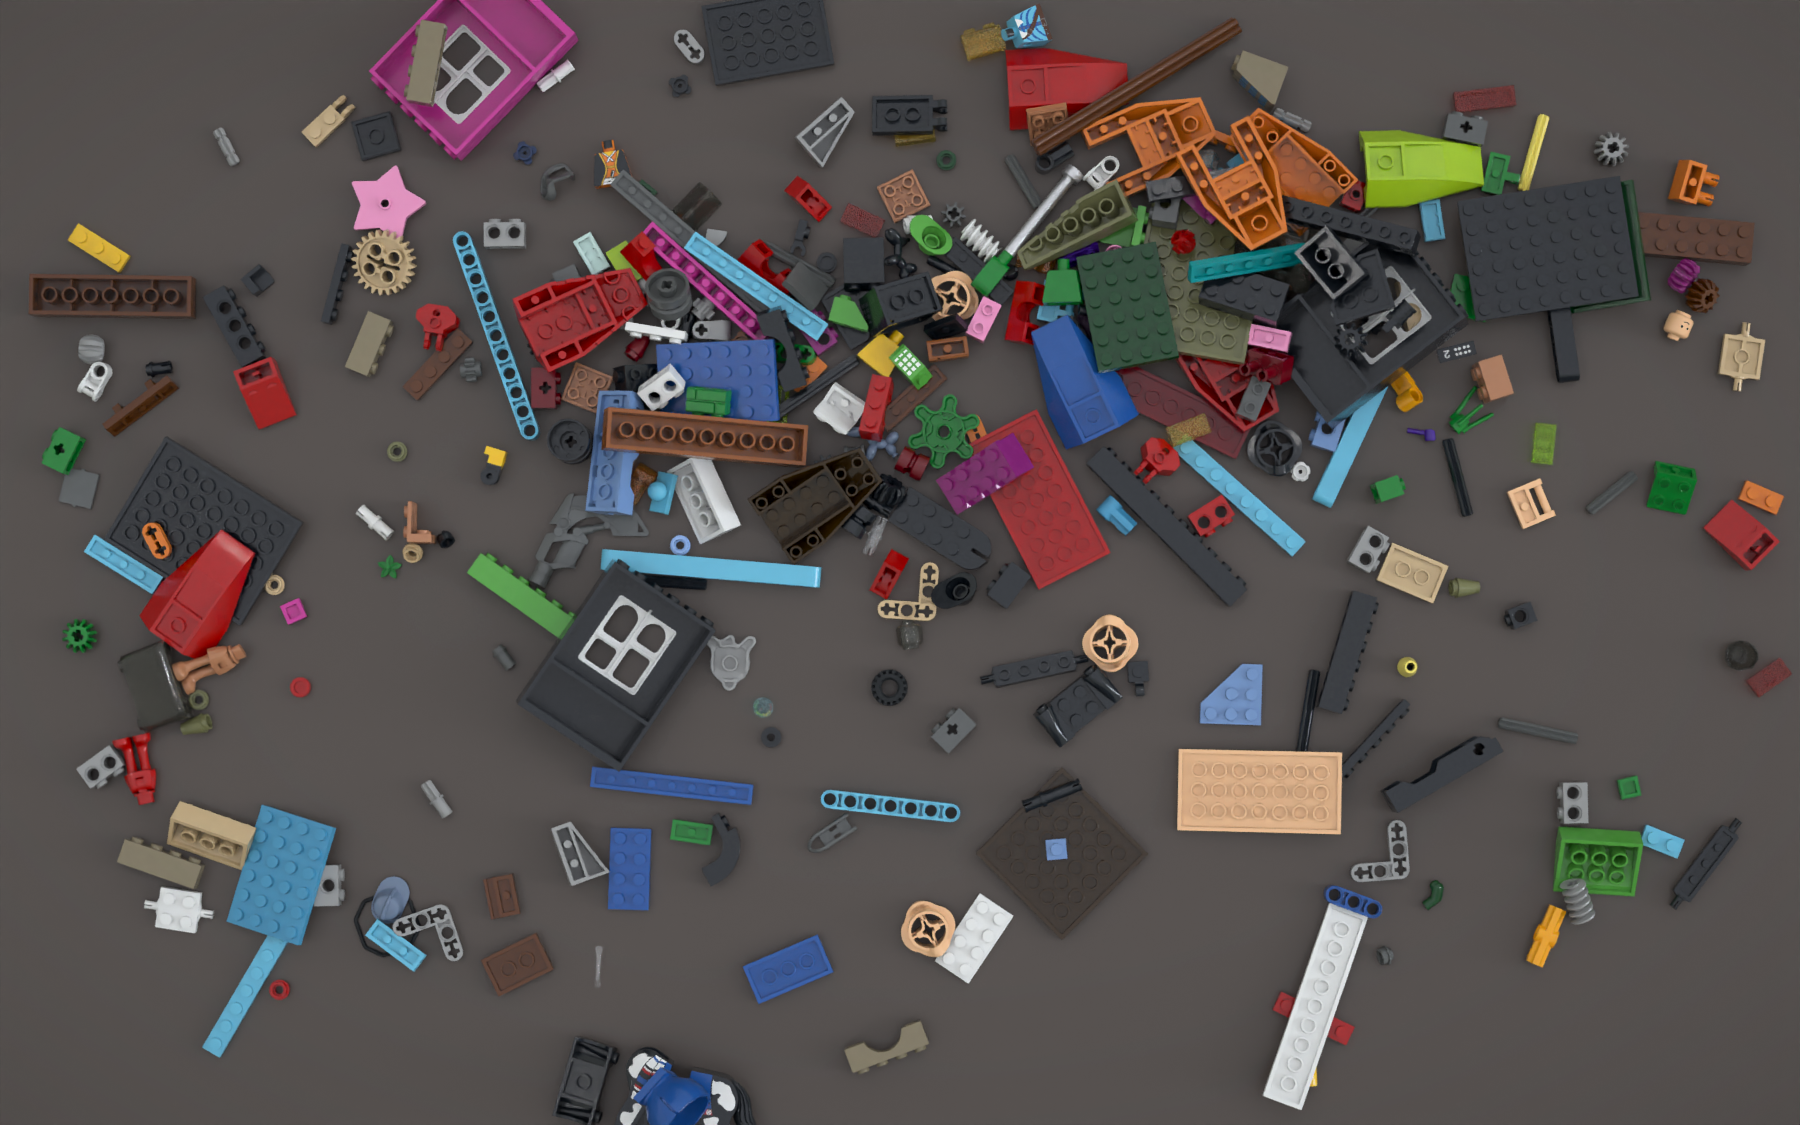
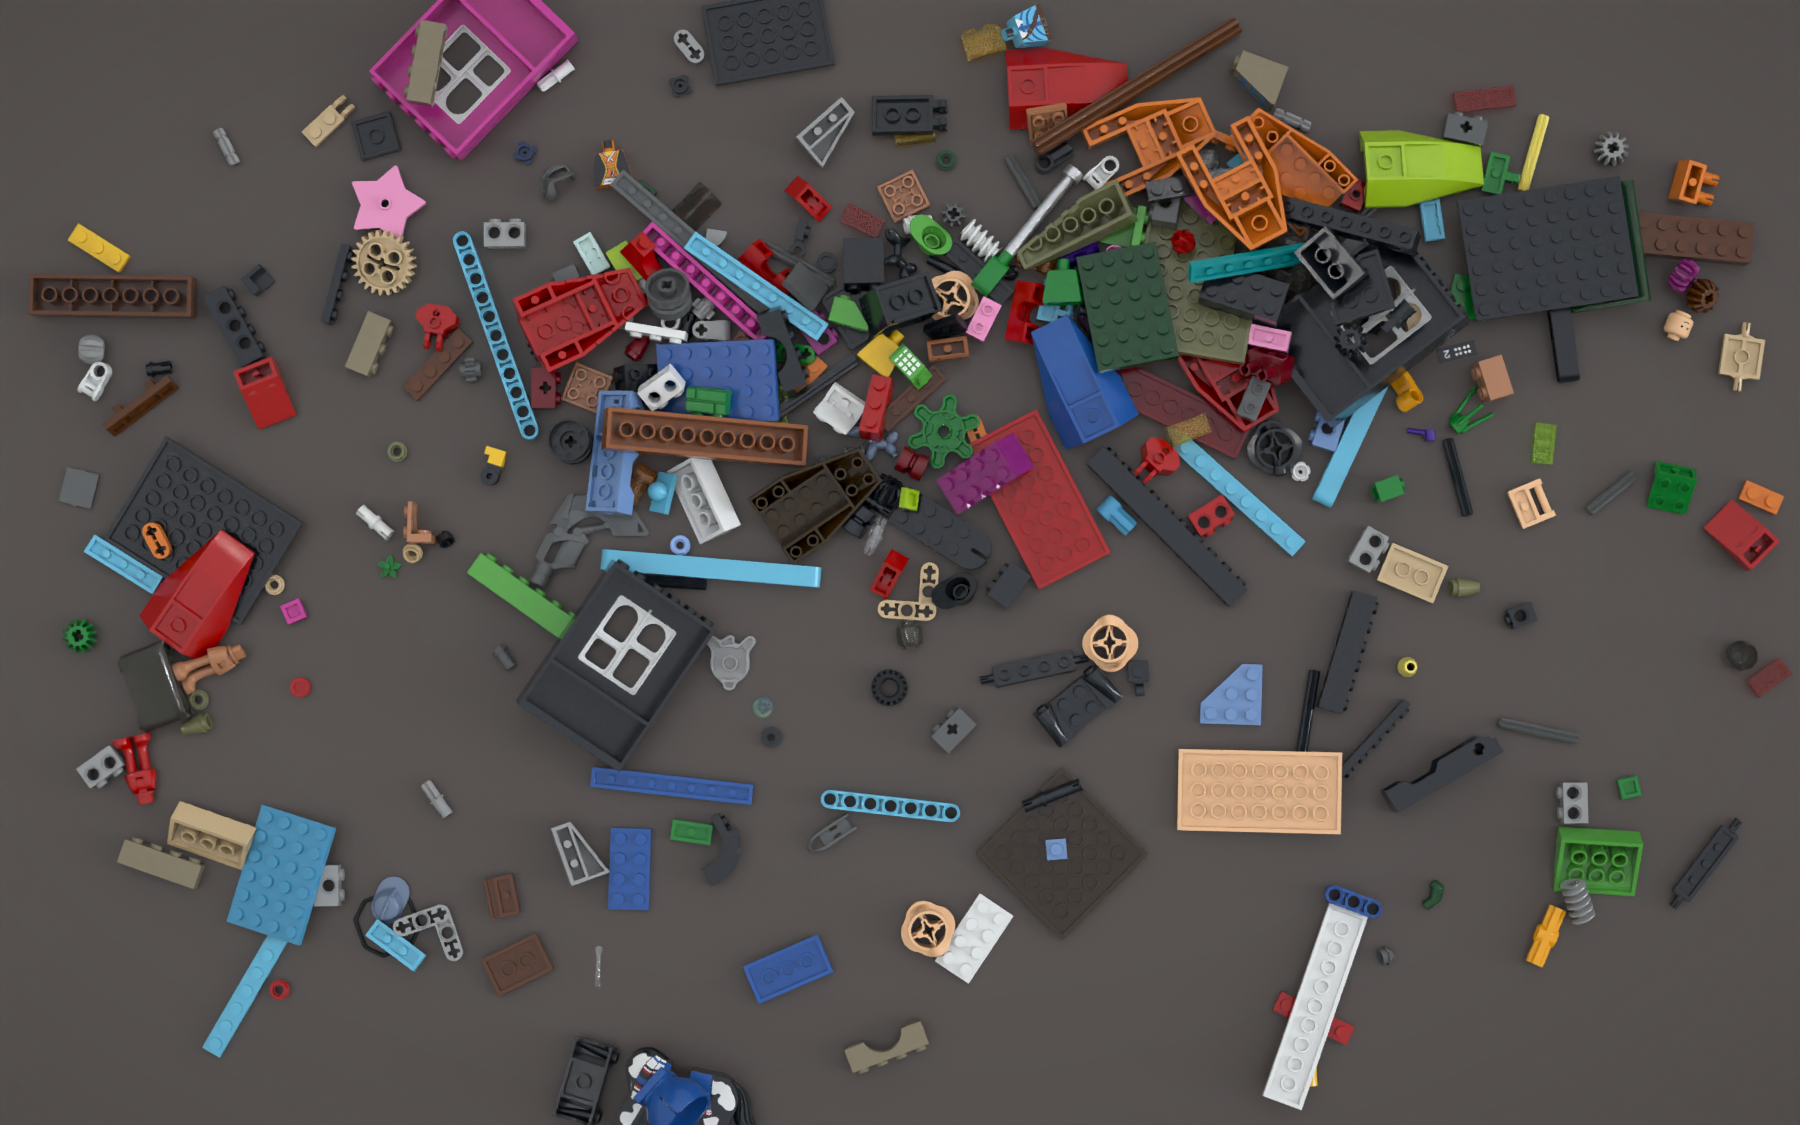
green brick [42,427,86,475] -> none
white plate [144,886,214,933] -> none
light grey beam [1350,820,1410,882] -> none
medium azure plate [1641,825,1685,859] -> none
none -> lime tile [899,487,920,511]

